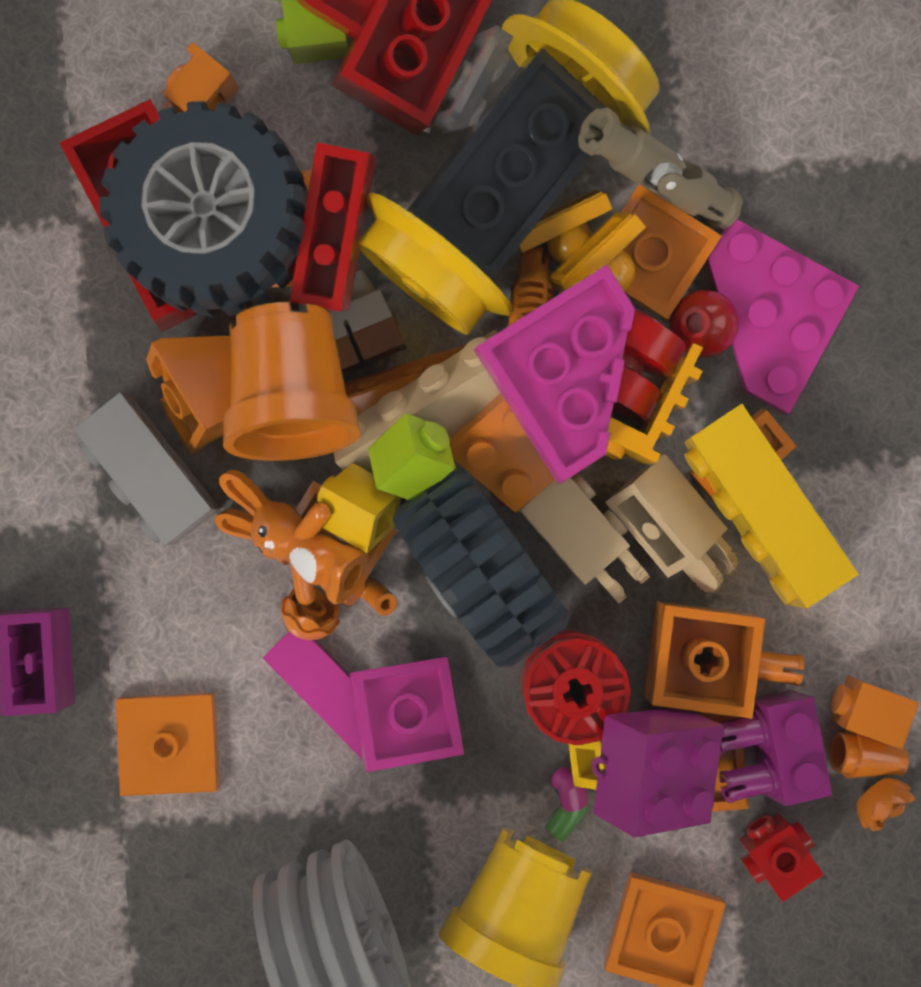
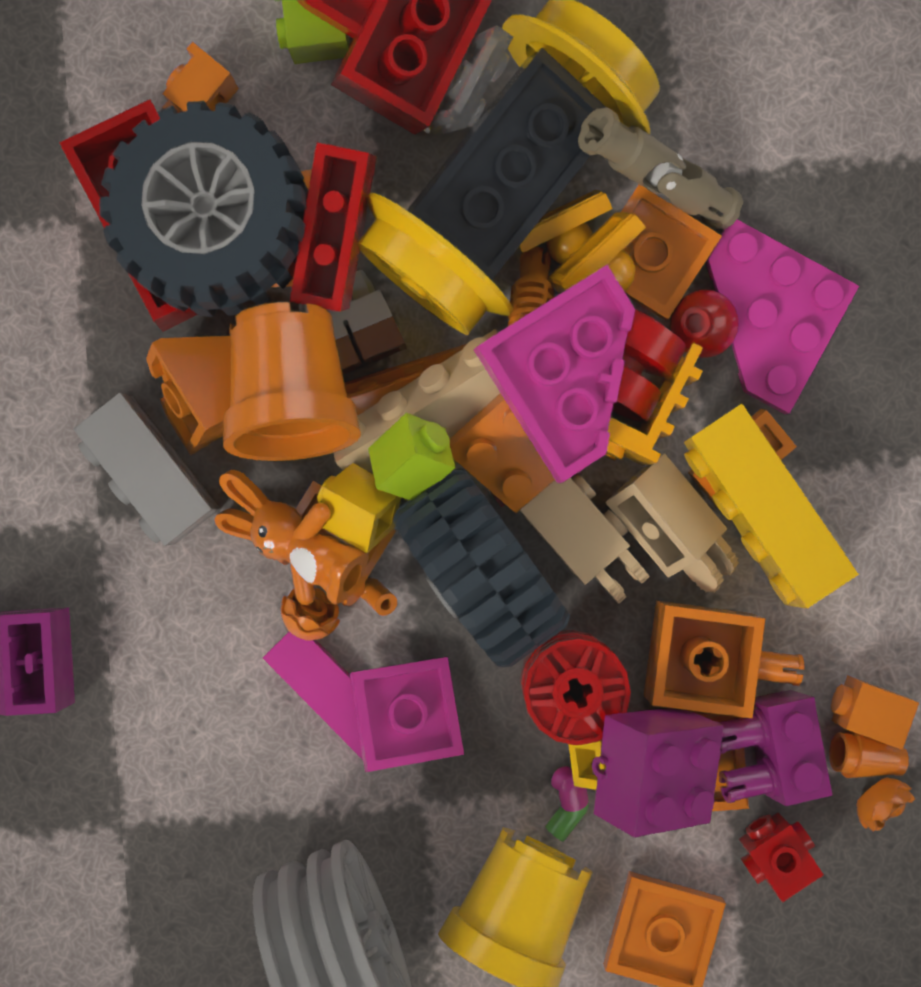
orange plate [116,692,220,796] -> none

